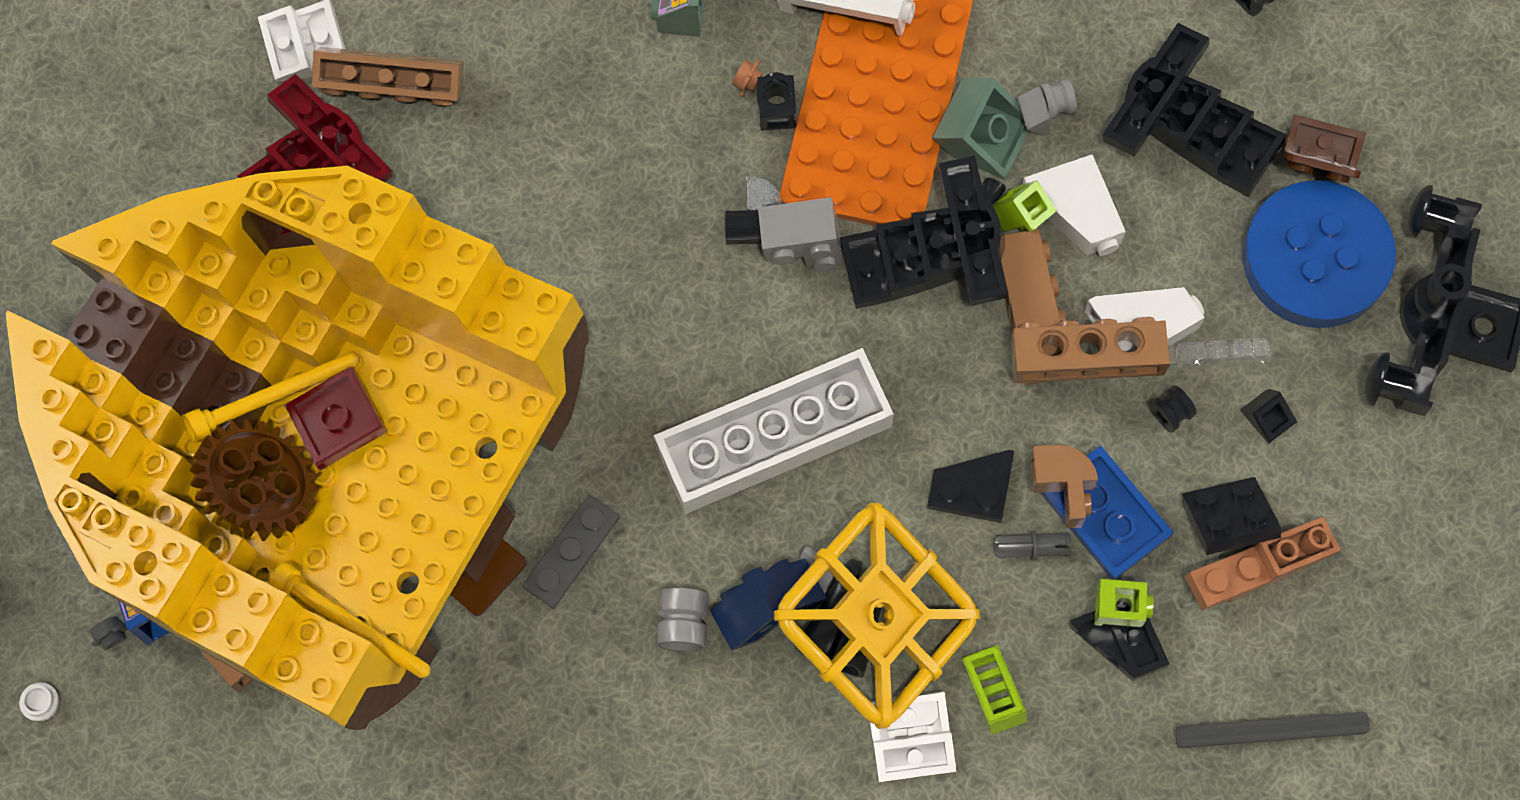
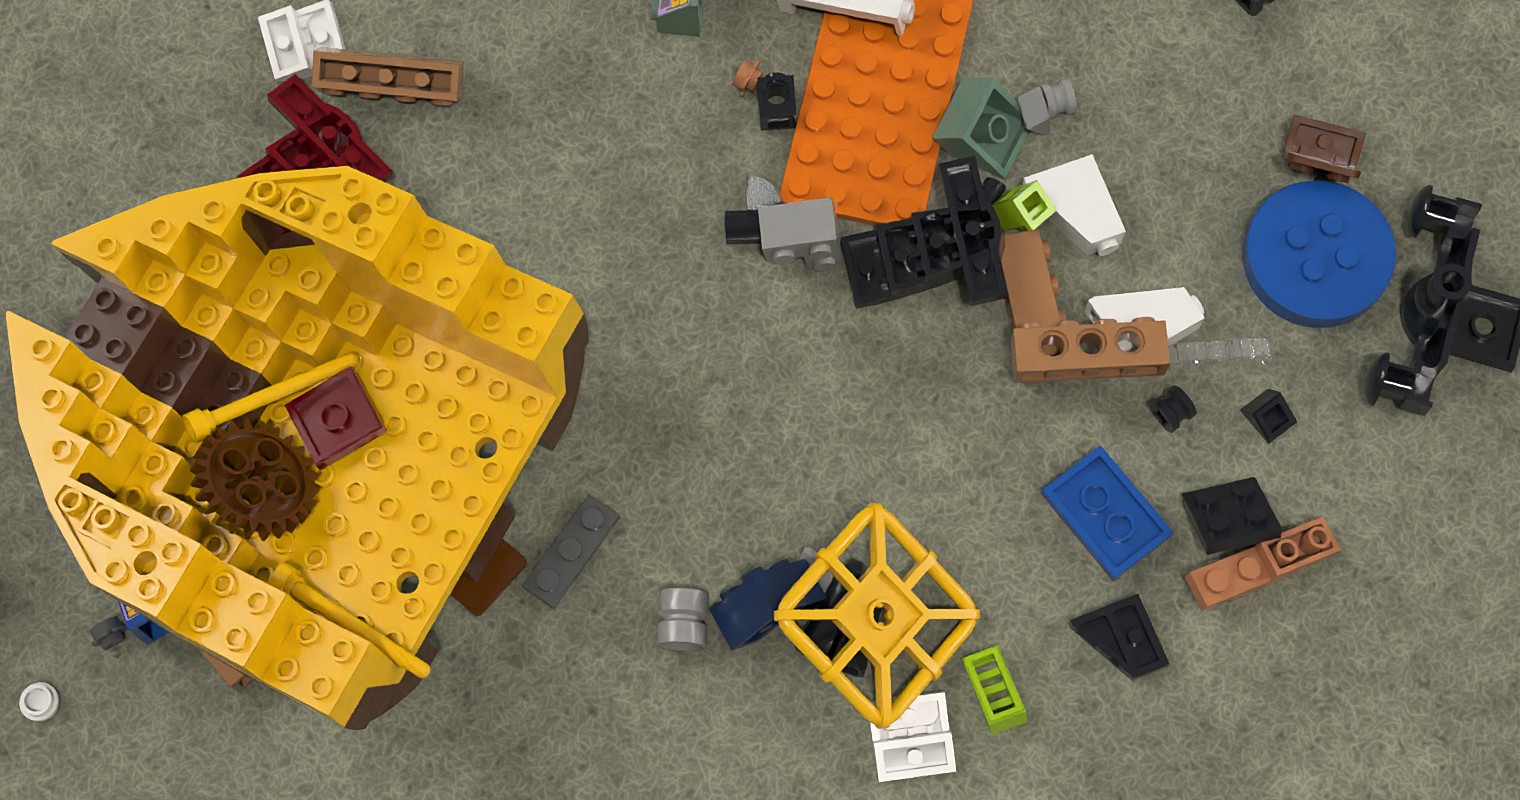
white brick [654,348,894,514] -> none
black wing [927,450,1014,523] -> none
dark grey axle [993,530,1071,561] -> none
medium nougat brick [1030,445,1098,528] -> none
lime brick [1094,579,1154,627] -> none
black slope [1103,23,1286,197] -> none
dark grey axle [1175,712,1370,748] -> none

